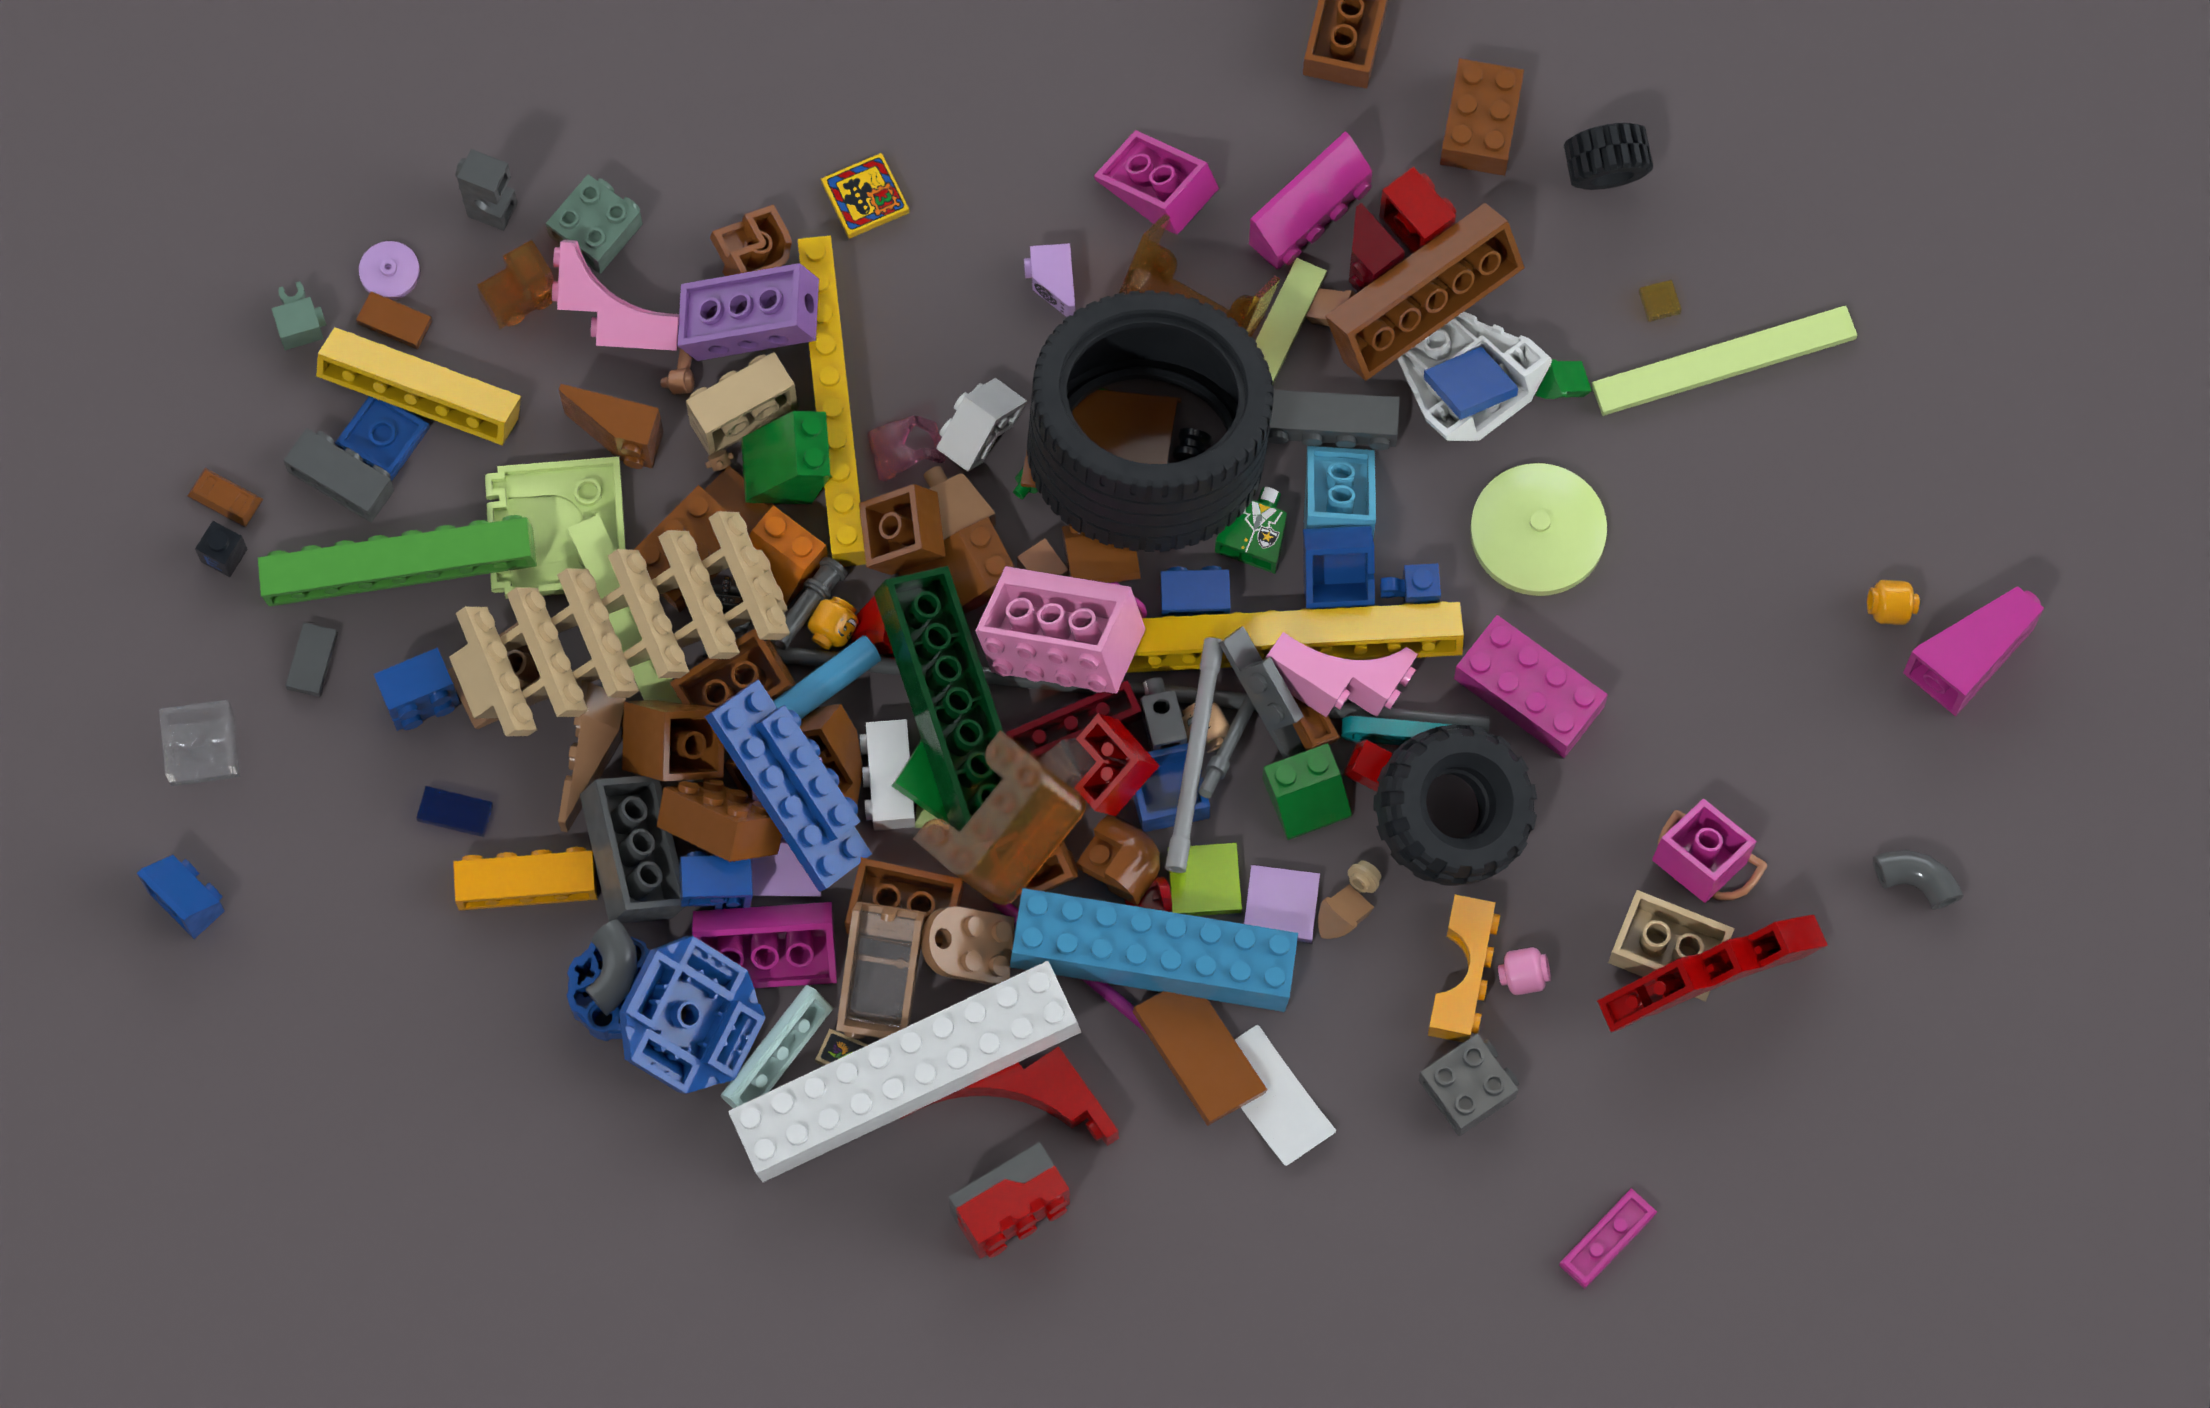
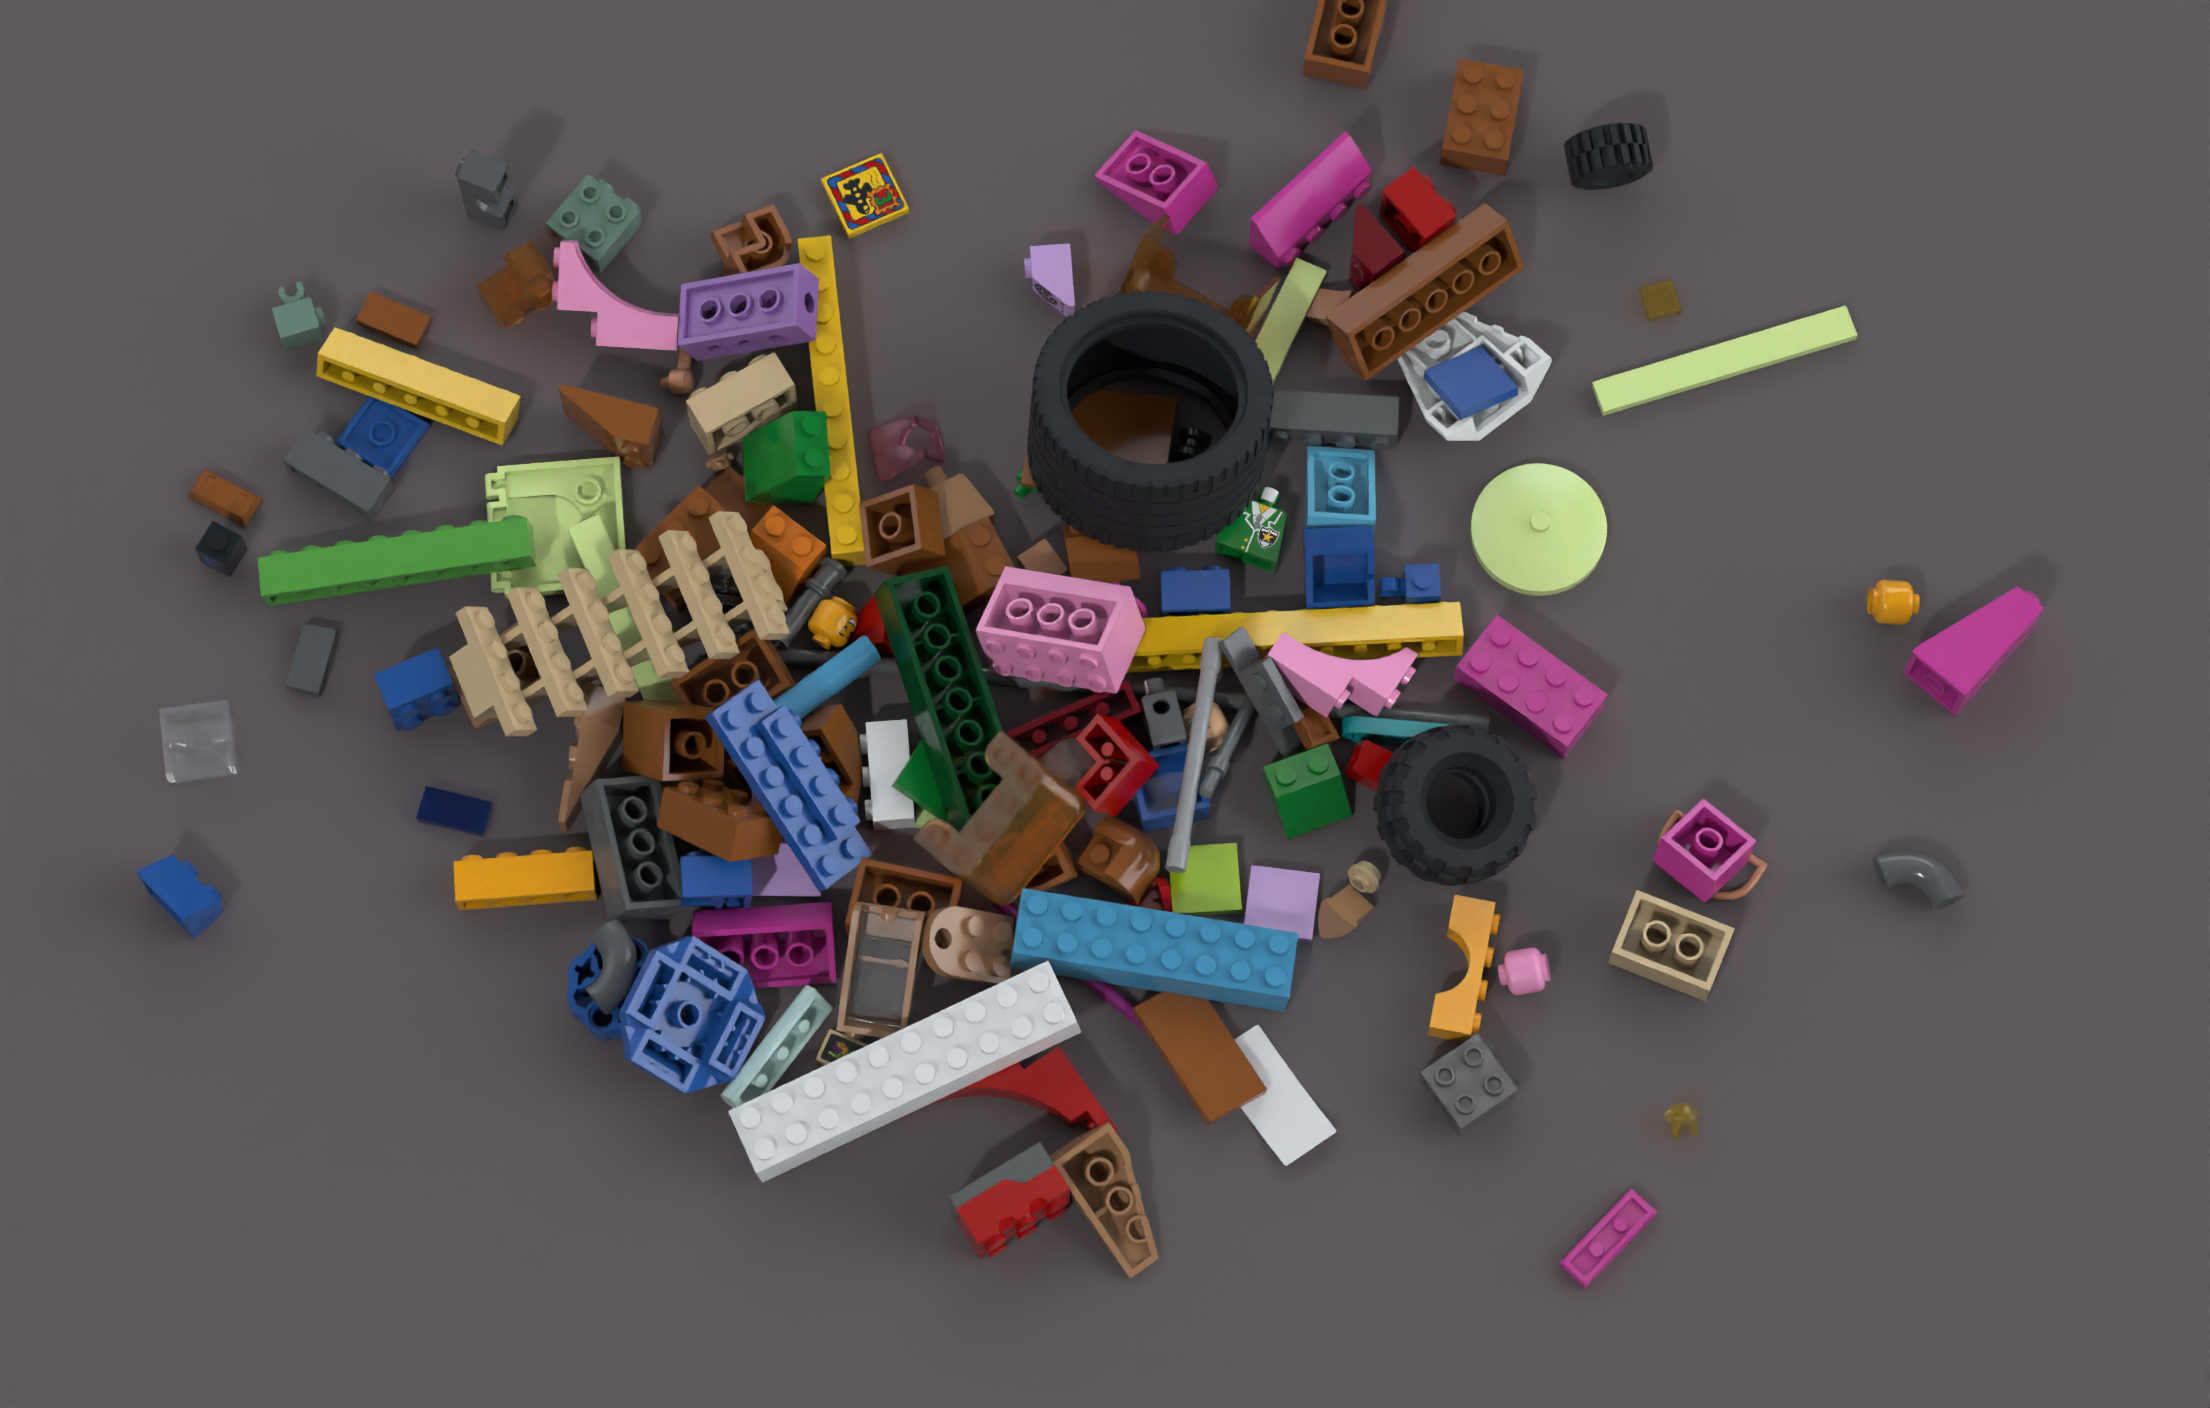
lavender piece [359,241,420,300] -> none
white brick [936,378,1027,472] -> none
green tile [1535,359,1592,399] -> none
red arch [1597,914,1828,1032] -> none
none -> medium nougat wedge [1049,1122,1159,1279]
none -> clear yellow plate [1664,1102,1700,1139]

